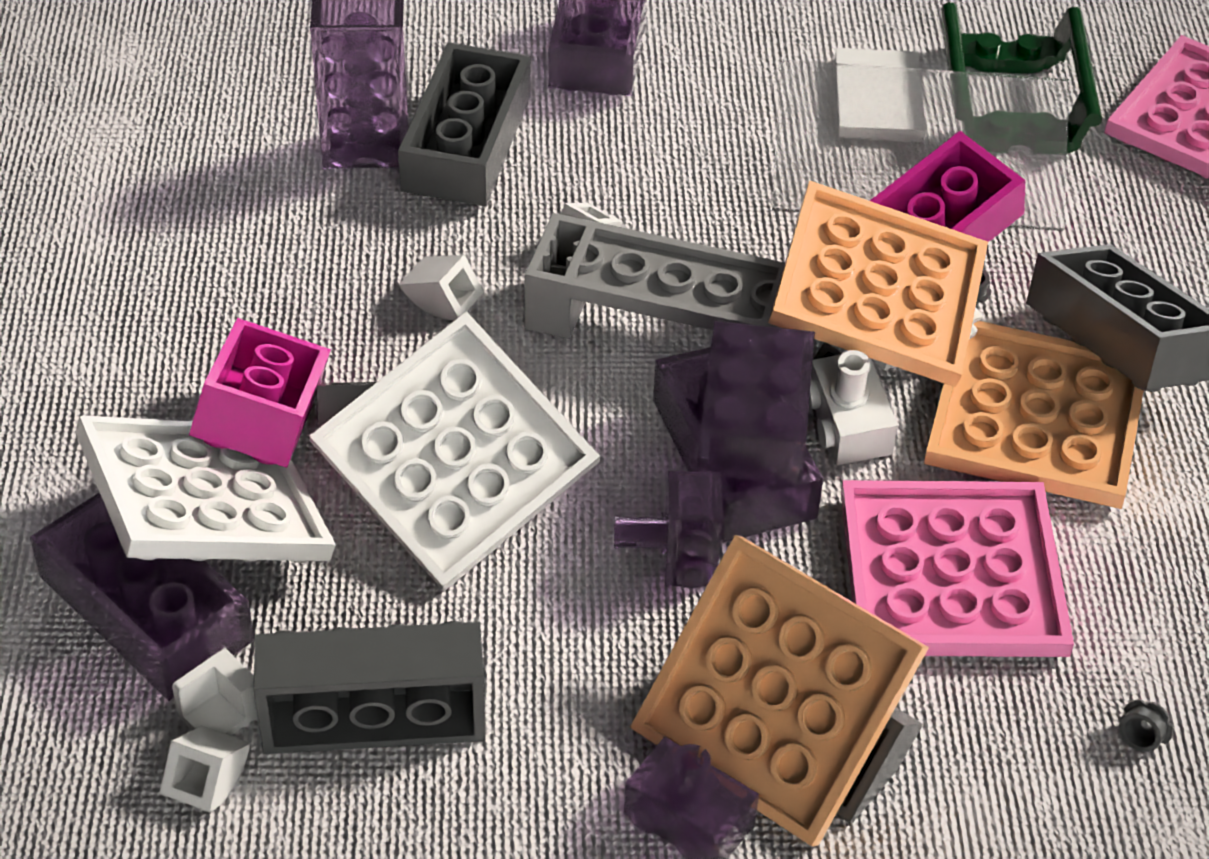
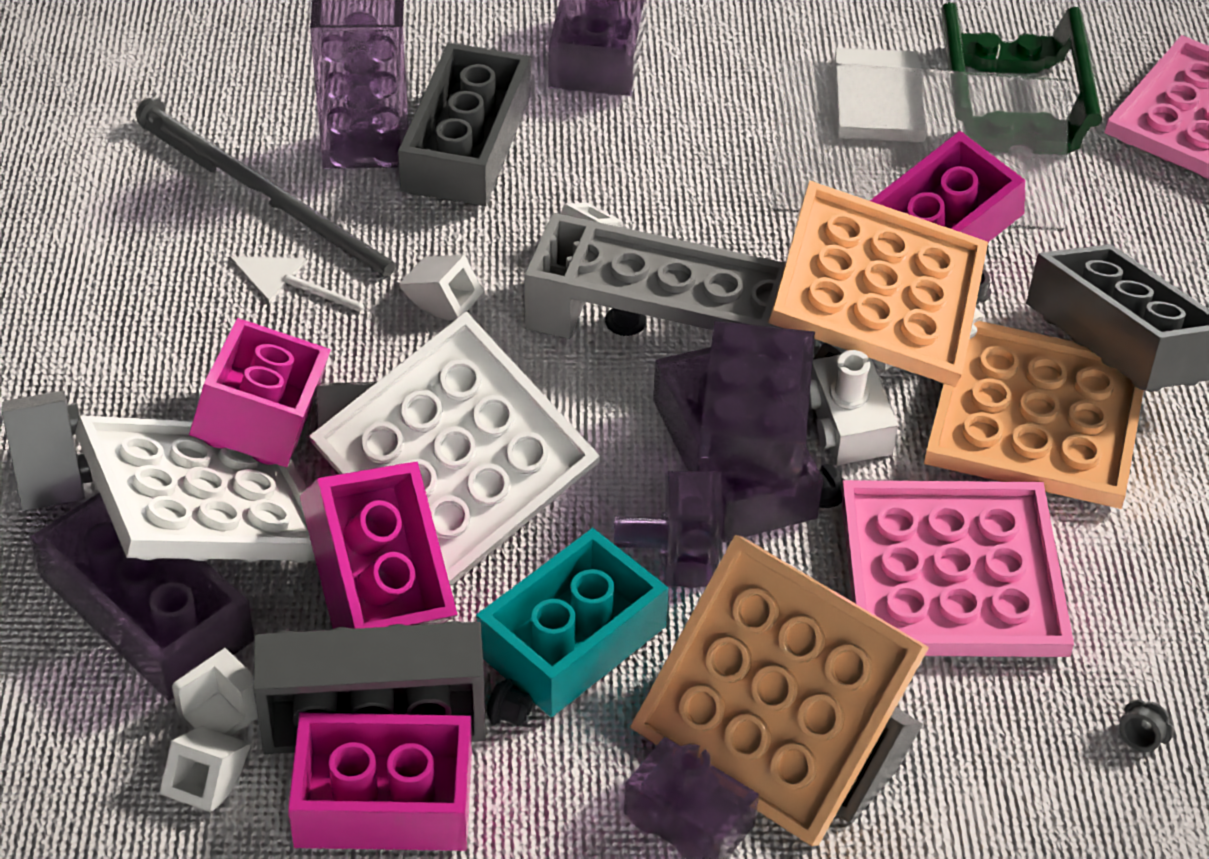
none -> dark grey brick [2,390,93,511]
none -> dark grey bar [135,98,396,278]
none -> white piece [230,256,364,312]
none -> dark pink brick [288,713,472,851]
none -> dark pink brick [299,461,458,629]
none -> teal brick [476,528,669,718]
none -> black piece [486,678,533,726]
none -> black piece [605,308,647,336]
none -> black piece [803,464,844,508]

